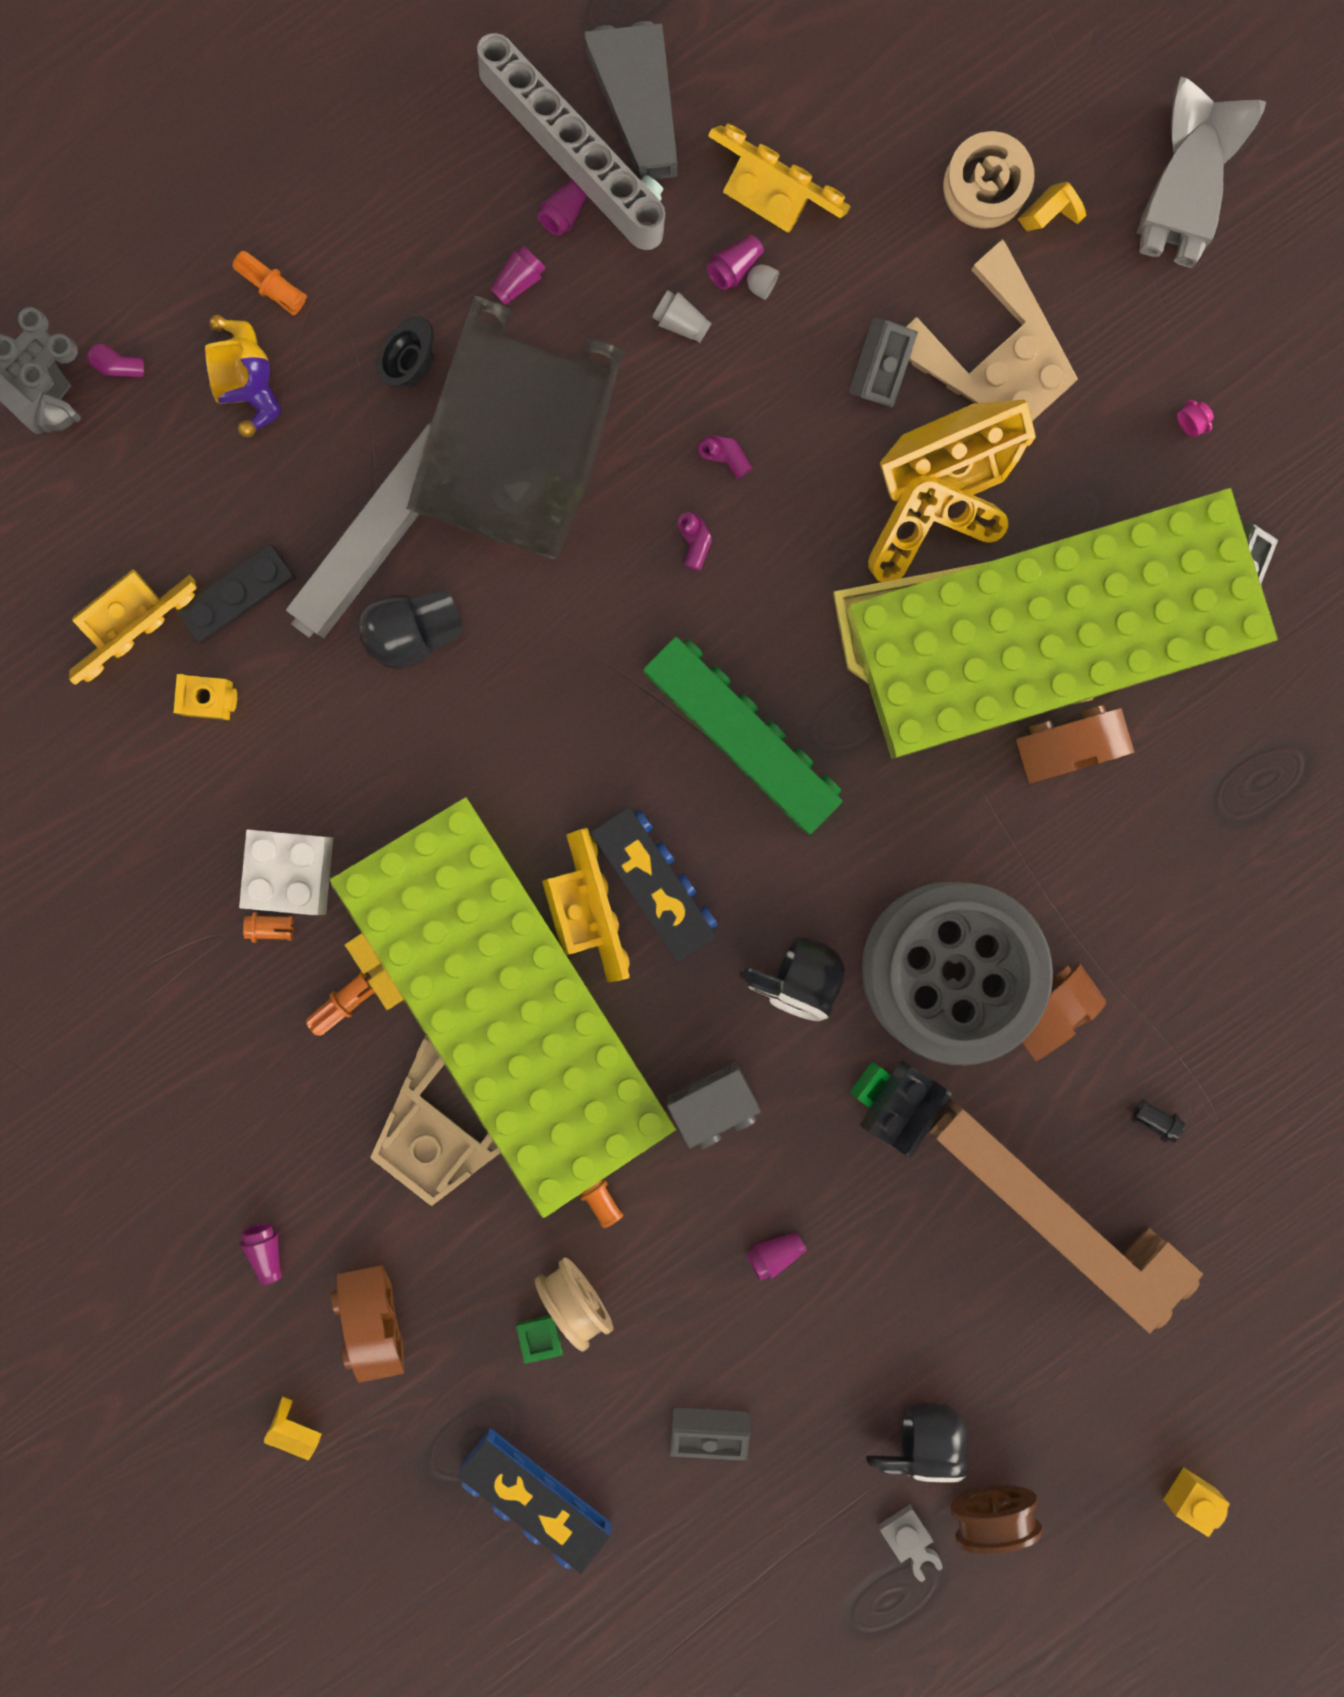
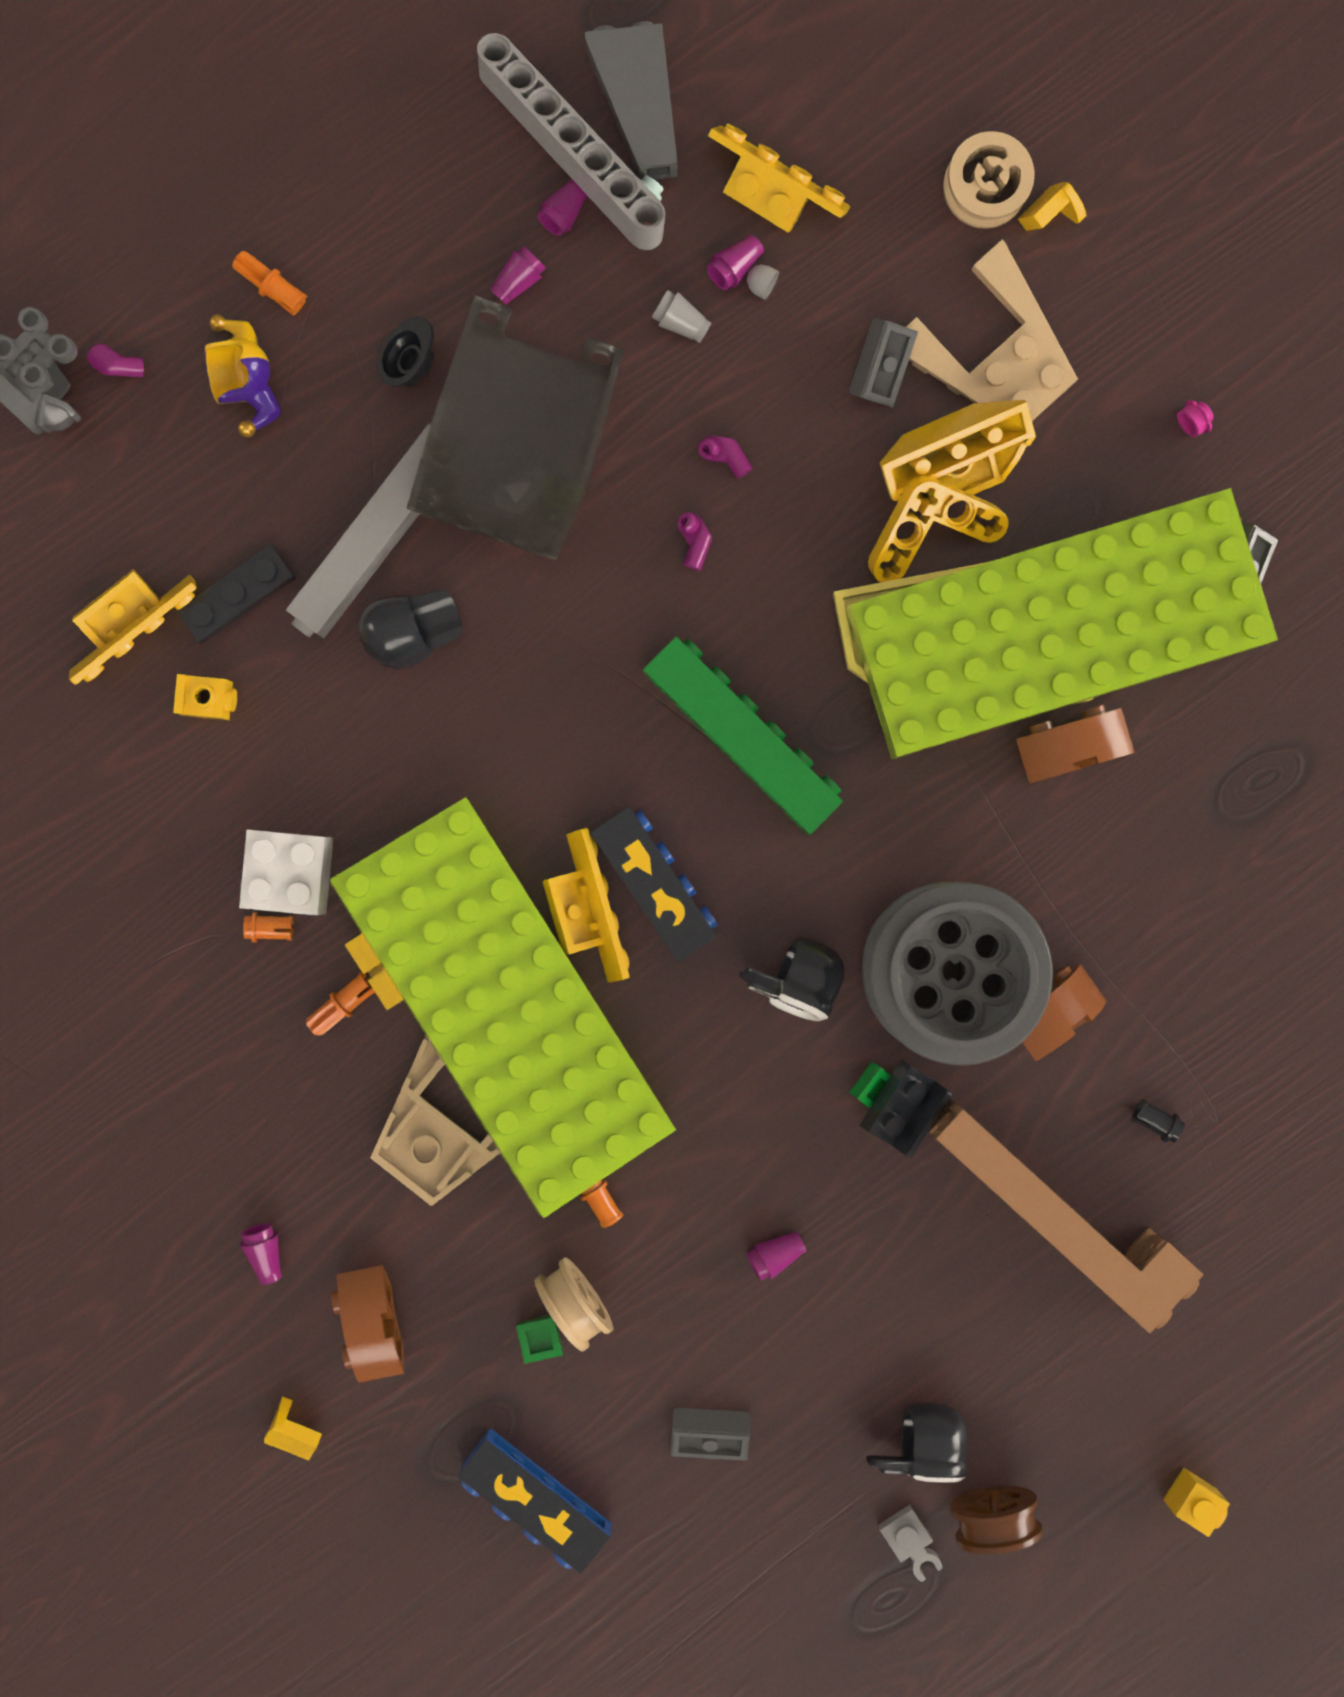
dark grey brick [667,1061,761,1150] -> none
light grey hips [1136,77,1266,268] -> none

